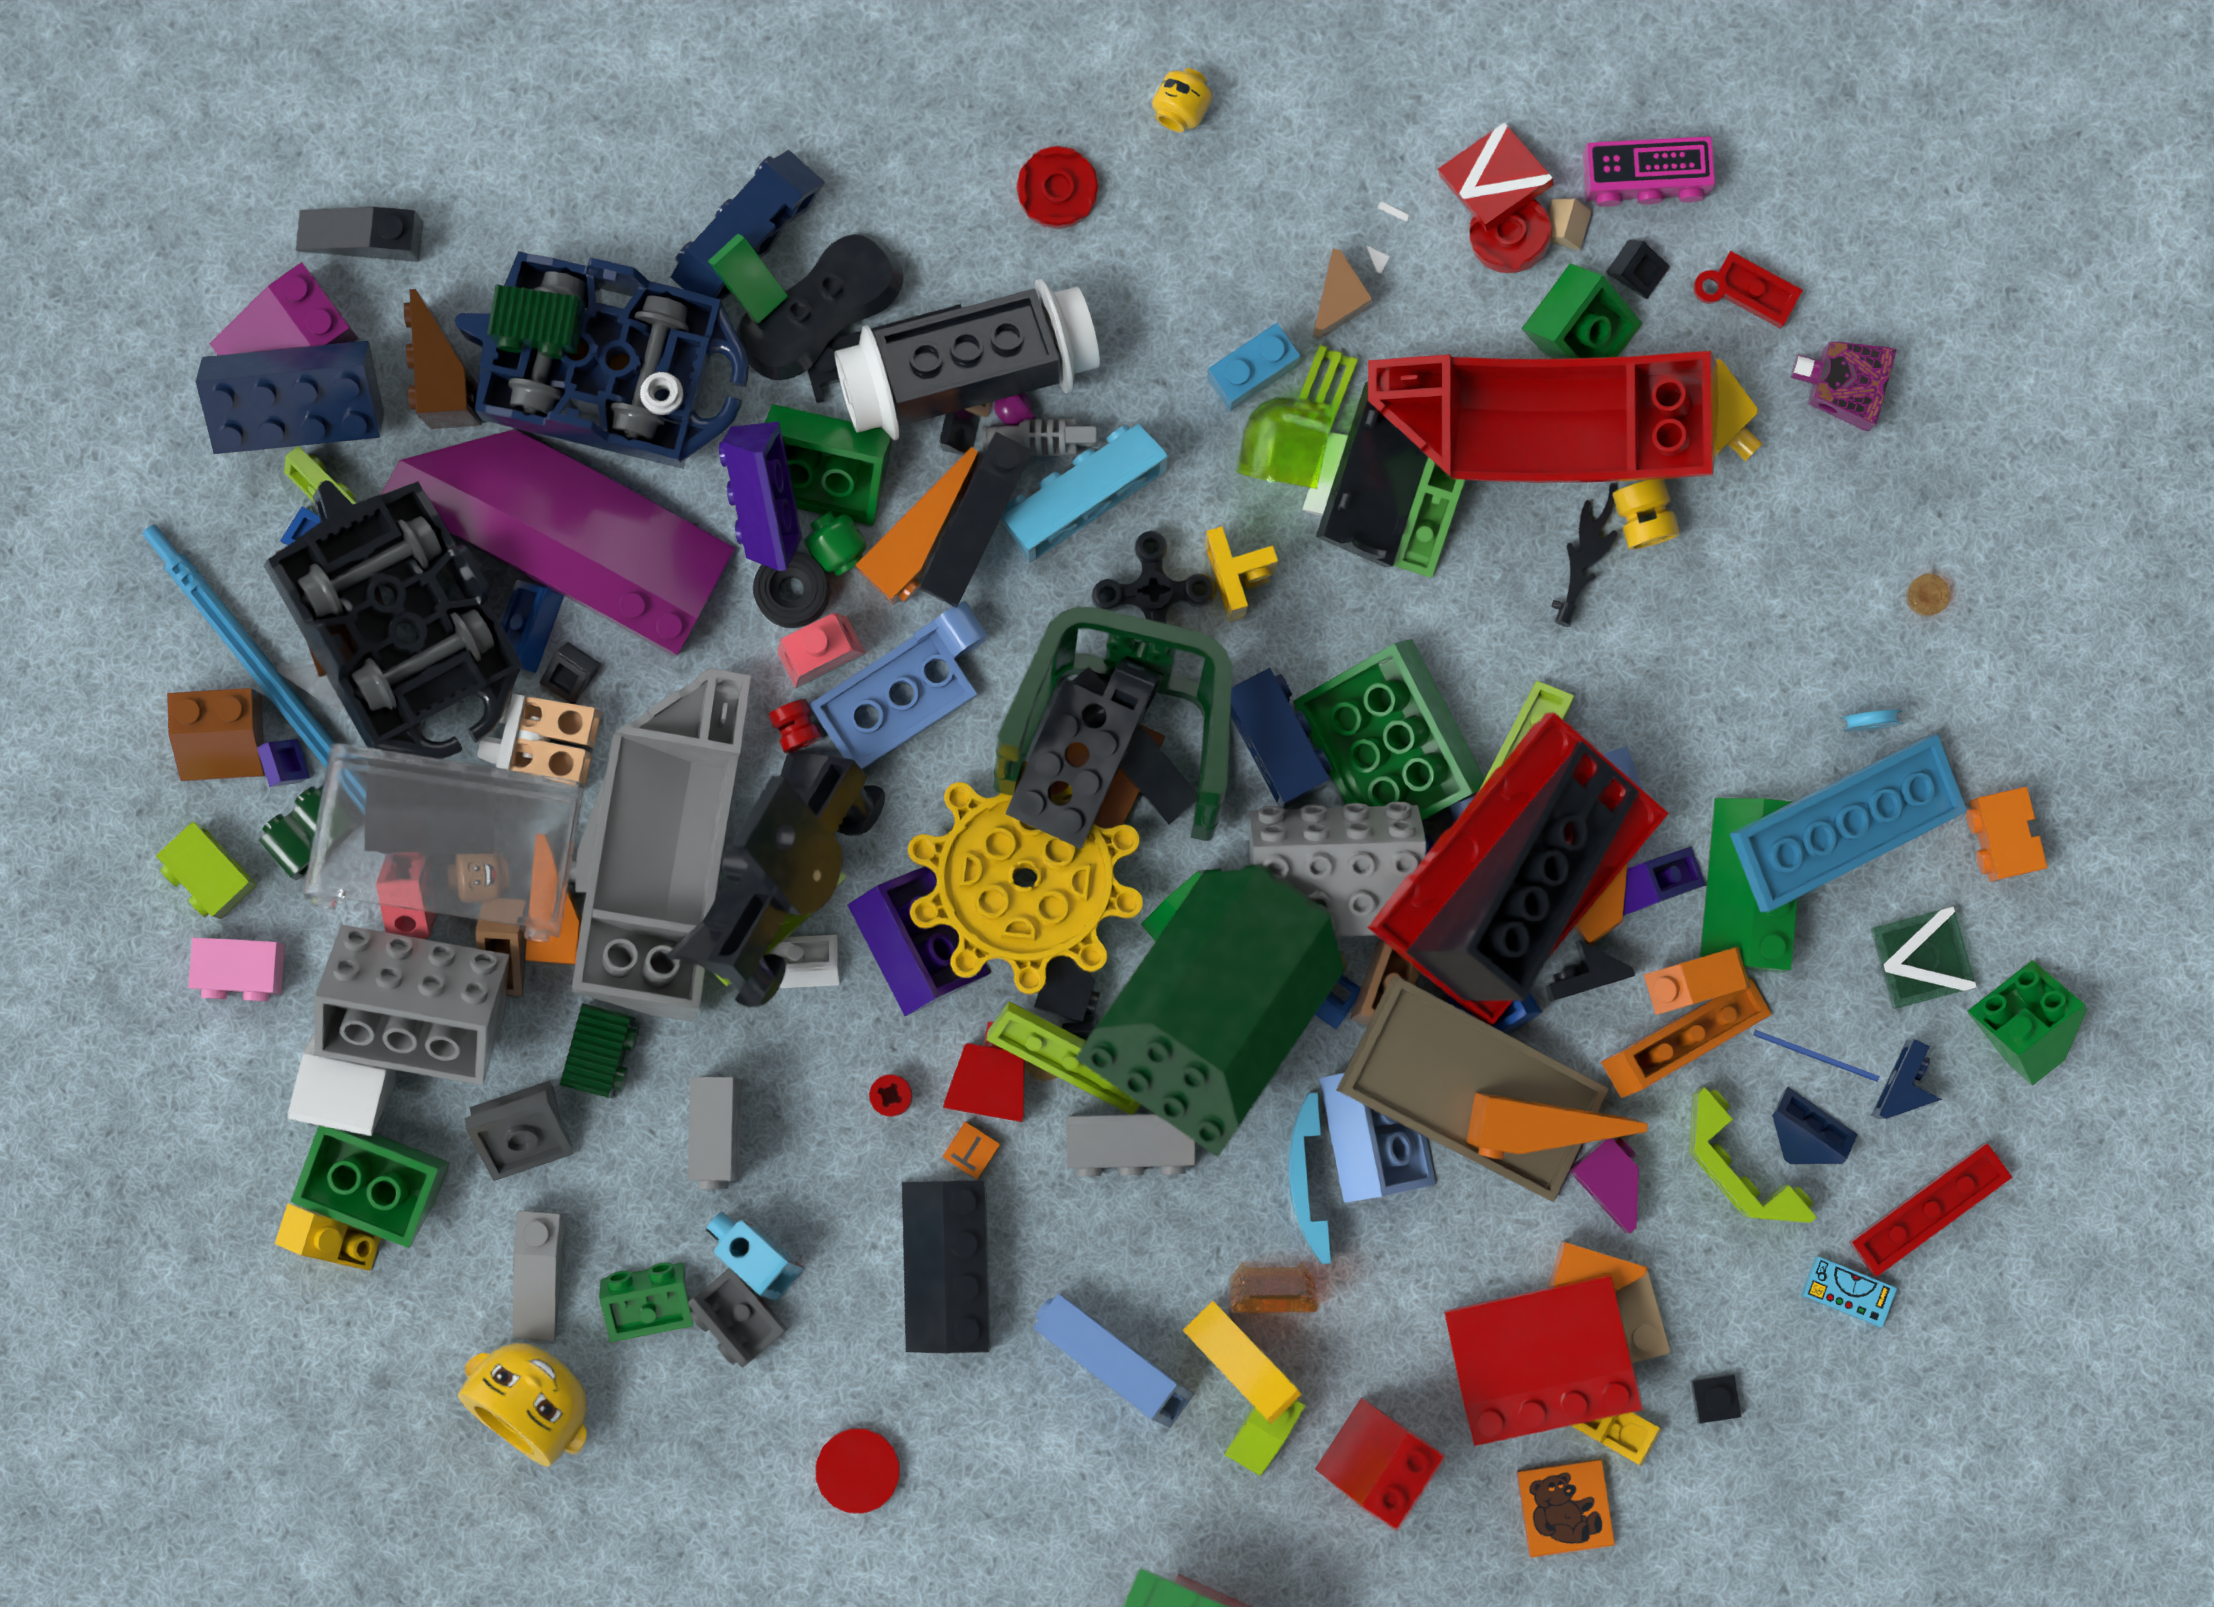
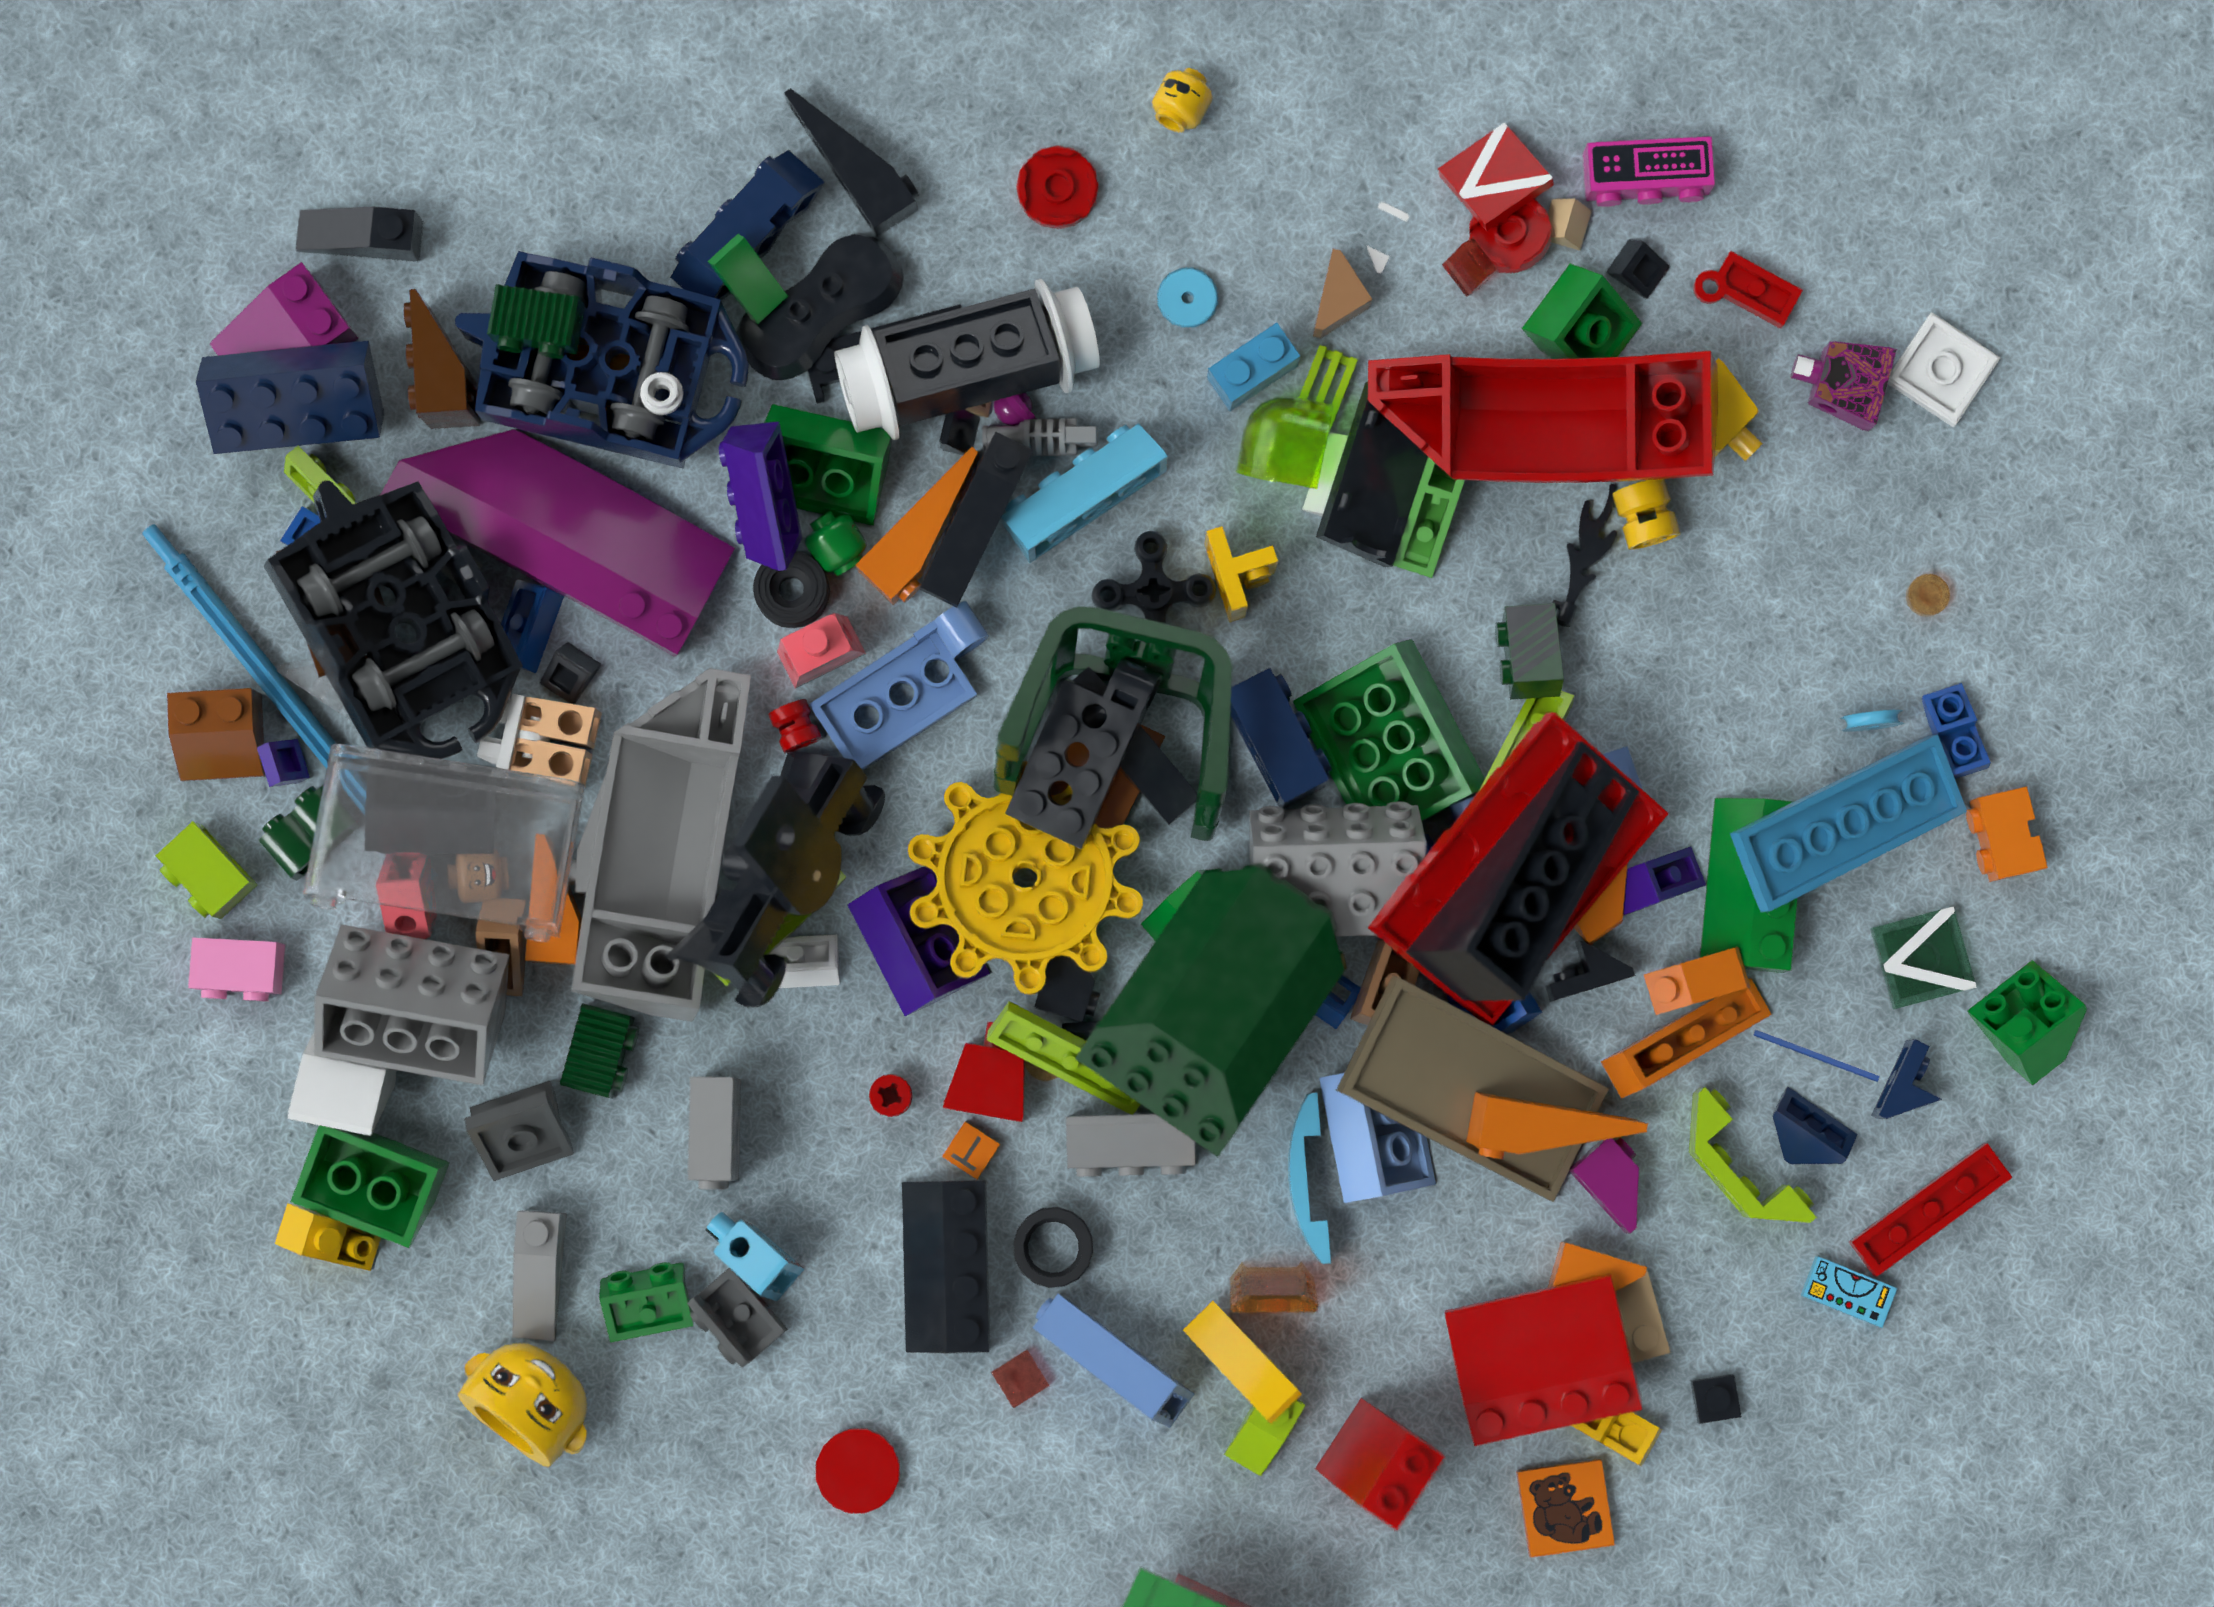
none -> black slope [784,88,919,237]
none -> clear red tile [991,1349,1050,1409]
none -> black tyre [1013,1207,1093,1288]
none -> medium azure piece [1157,268,1218,328]
none -> clear red tile [1442,237,1498,297]
none -> dark green brick [1495,603,1564,700]
none -> white tile [1888,312,2001,427]
none -> blue slope [1921,683,1991,779]

